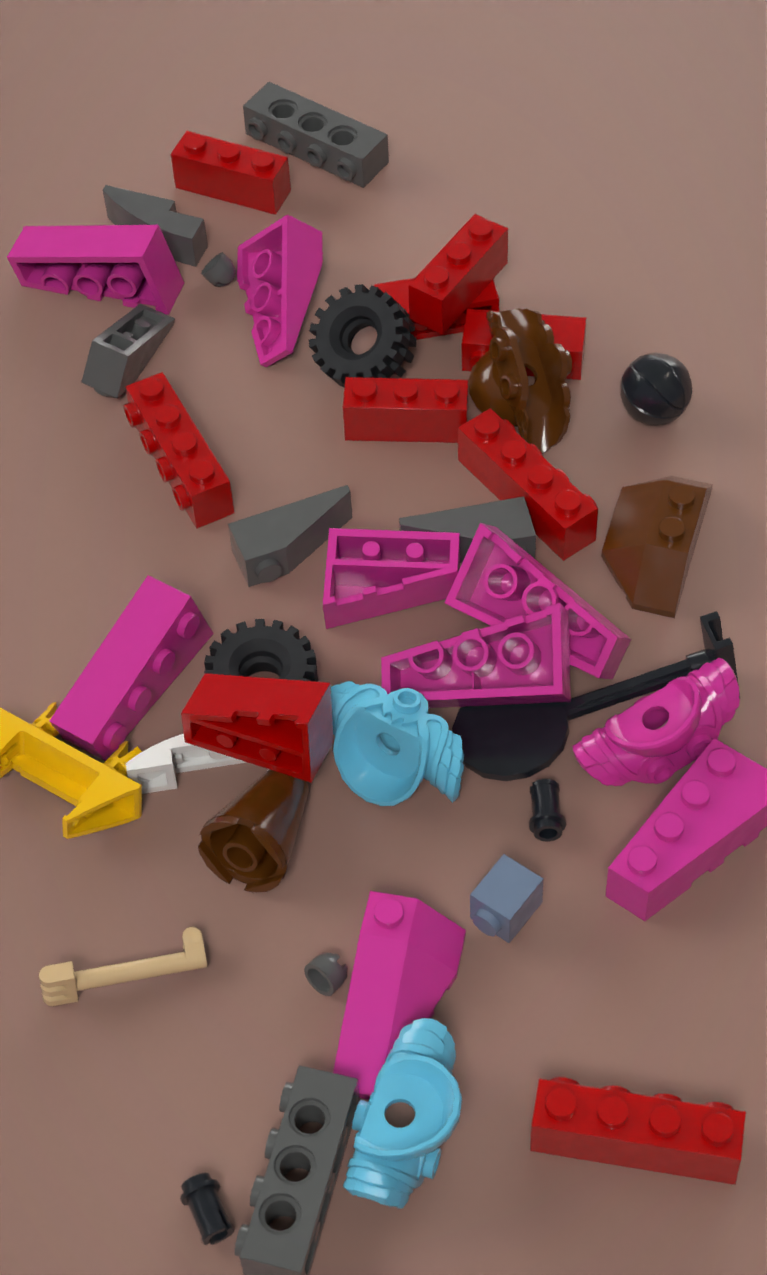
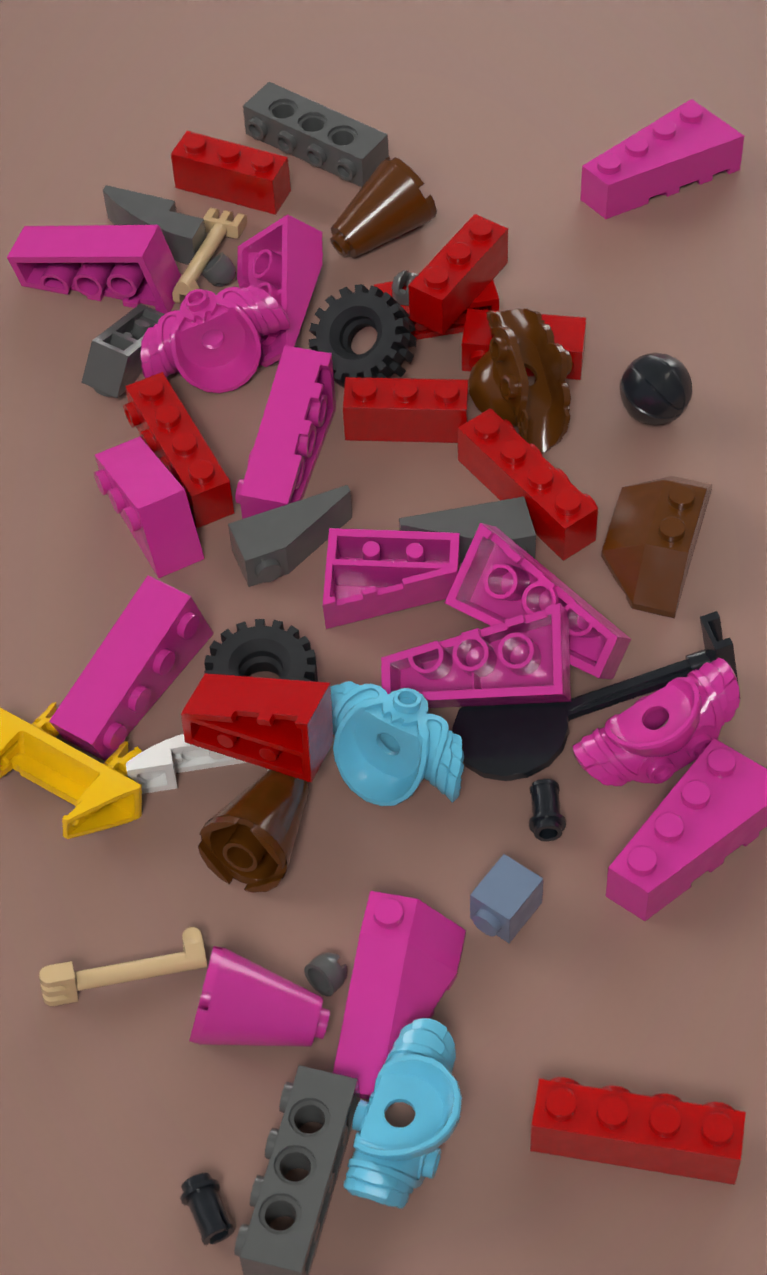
none -> dark pink wedge [94,436,204,579]
none -> dark pink piece [140,285,290,393]
none -> tan hinge [172,208,247,303]
none -> dark pink cone [189,946,330,1047]
none -> dark pink wedge [235,345,336,519]
none -> reddish brown cone [330,156,437,258]
none -> dark grey hinge [392,270,418,306]
none -> dark pink wedge [580,99,744,219]

